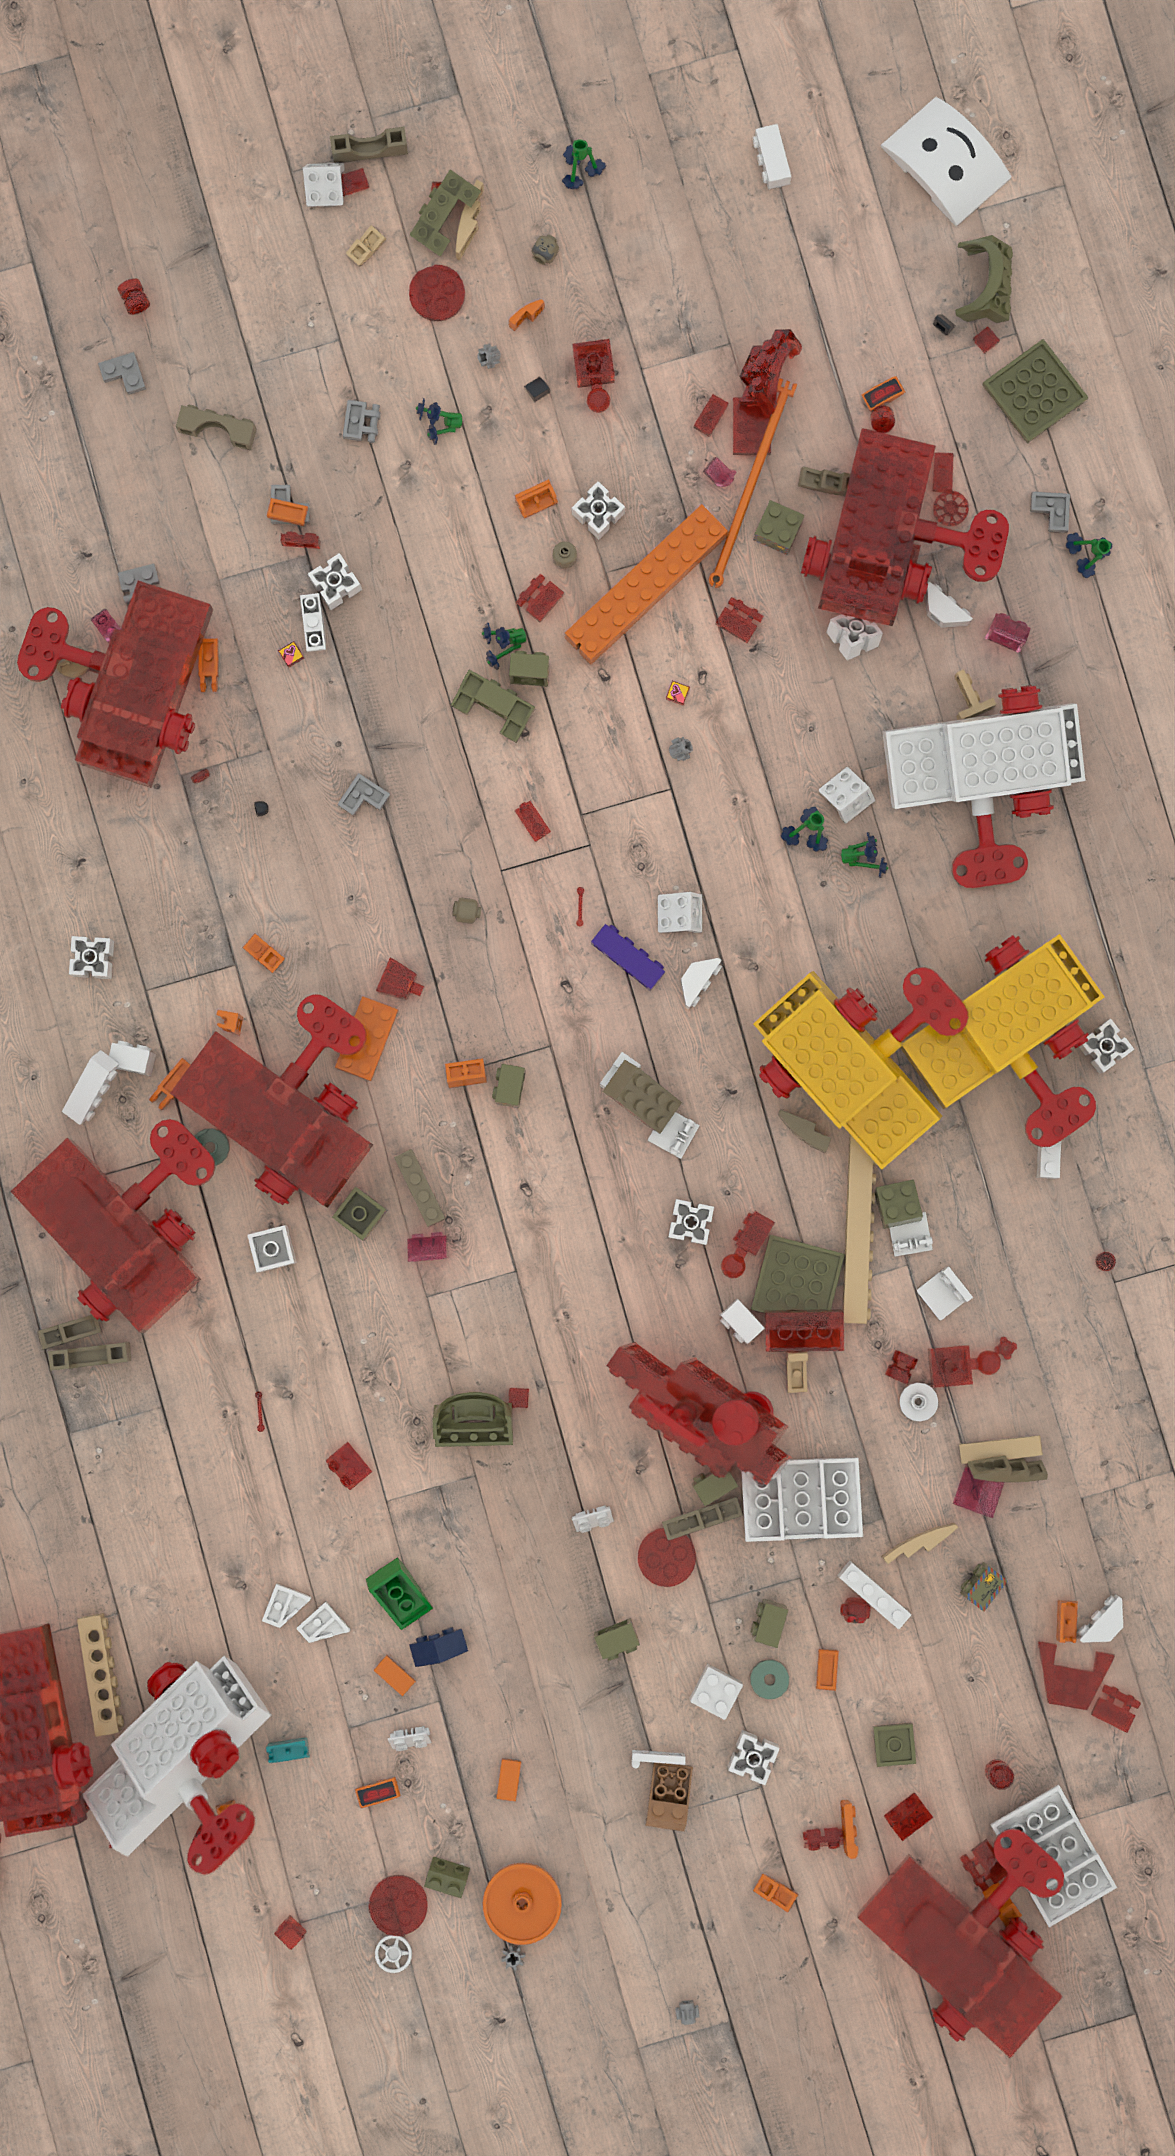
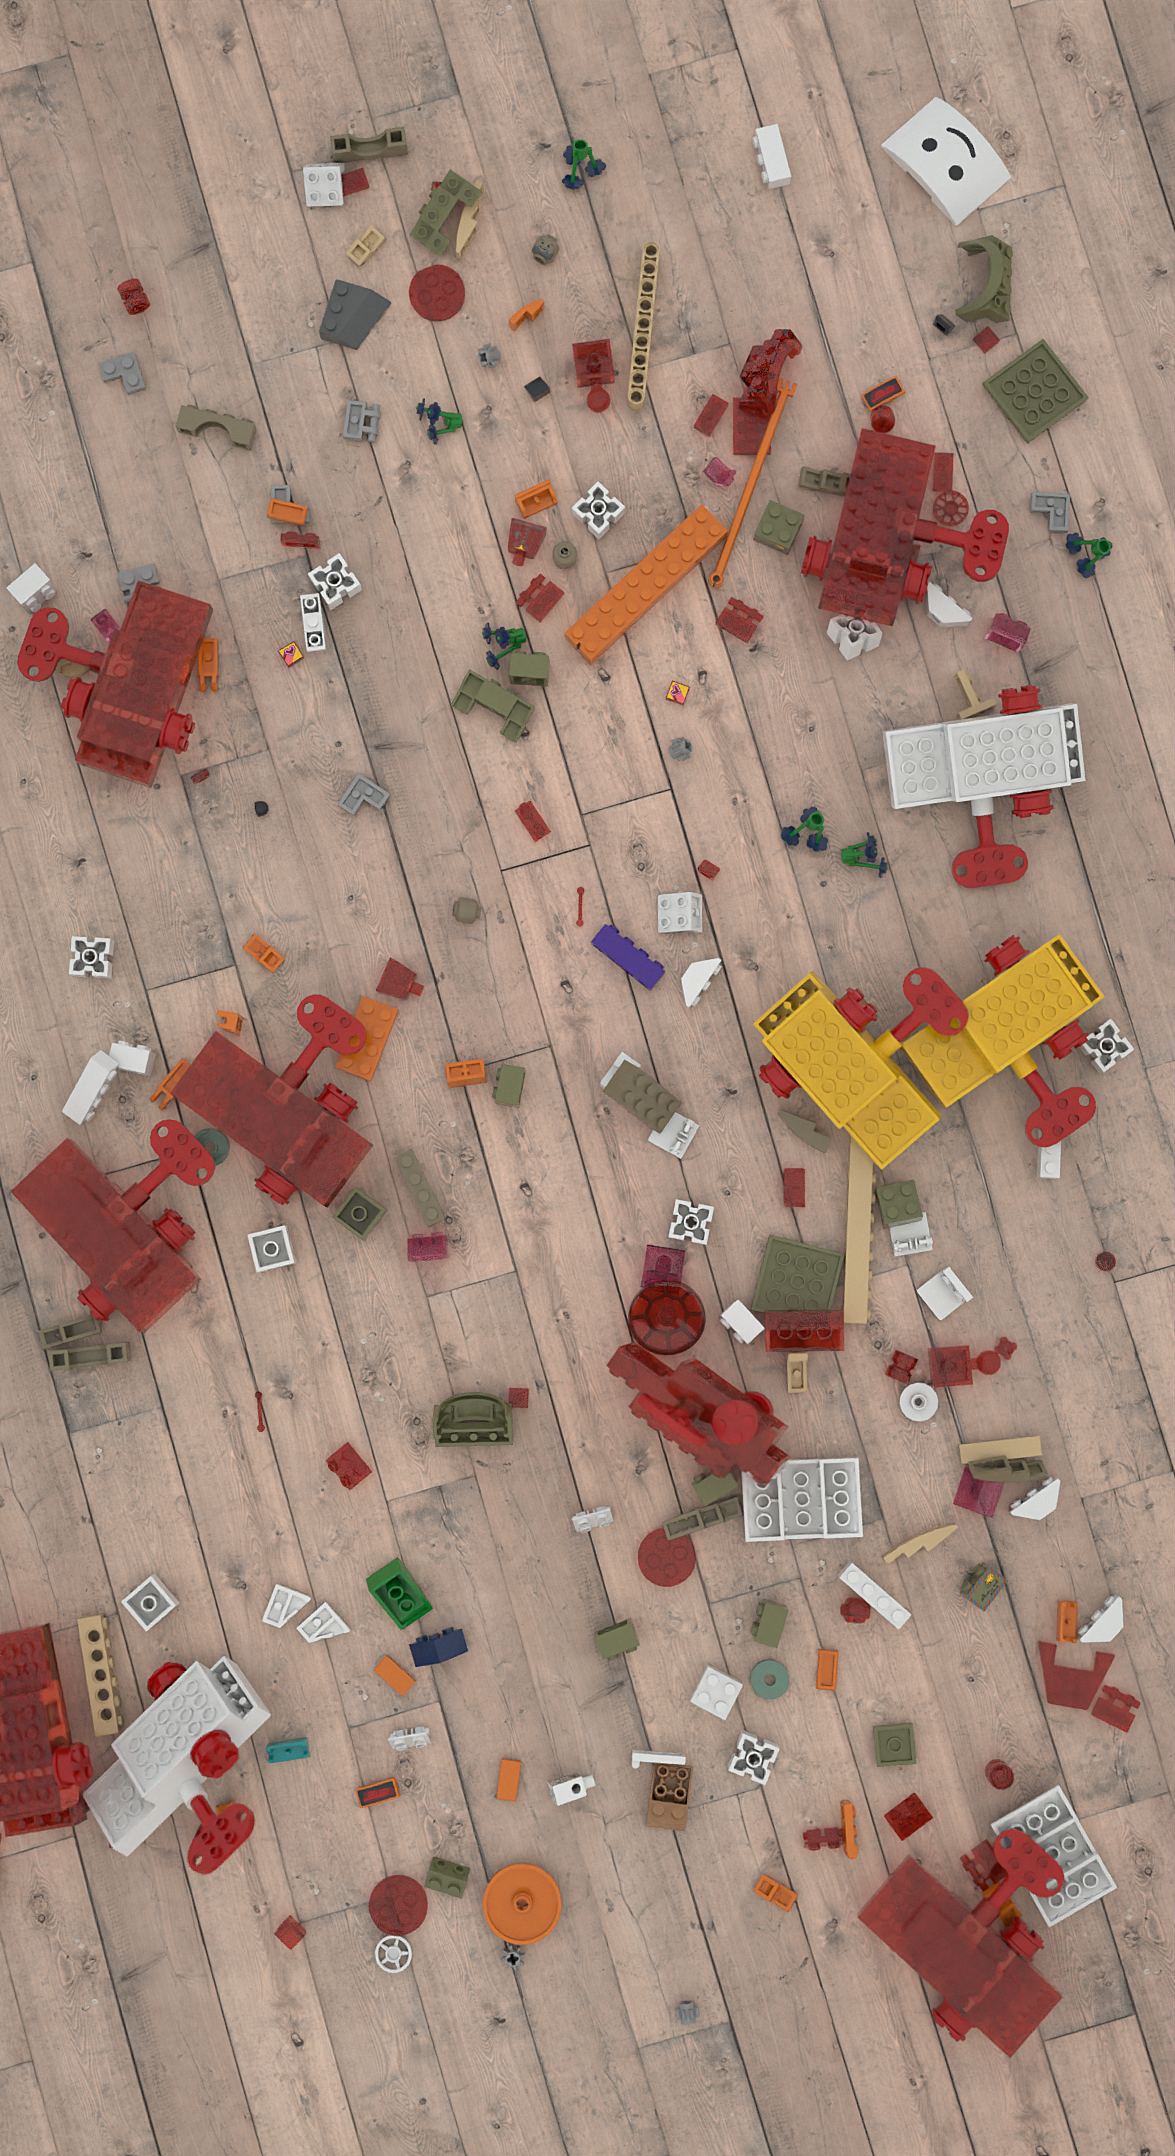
clear red brick [721,1211,775,1279] -> none
white bracket [819,767,875,824] -> none
none -> white brick [7,563,58,614]
none -> white brick [121,1573,180,1632]
none -> dark grey wedge [319,279,391,350]
none -> clear red torso [508,518,547,566]
none -> white torso [547,1773,595,1806]
none -> tan beam [628,242,660,410]
none -> clear red dish [628,1280,706,1355]
none -> clear pink slope [641,1245,685,1294]
none -> clear red slope [698,860,720,881]
none -> clear red hinge [783,1168,805,1207]
none -> white slope [1008,1477,1060,1520]

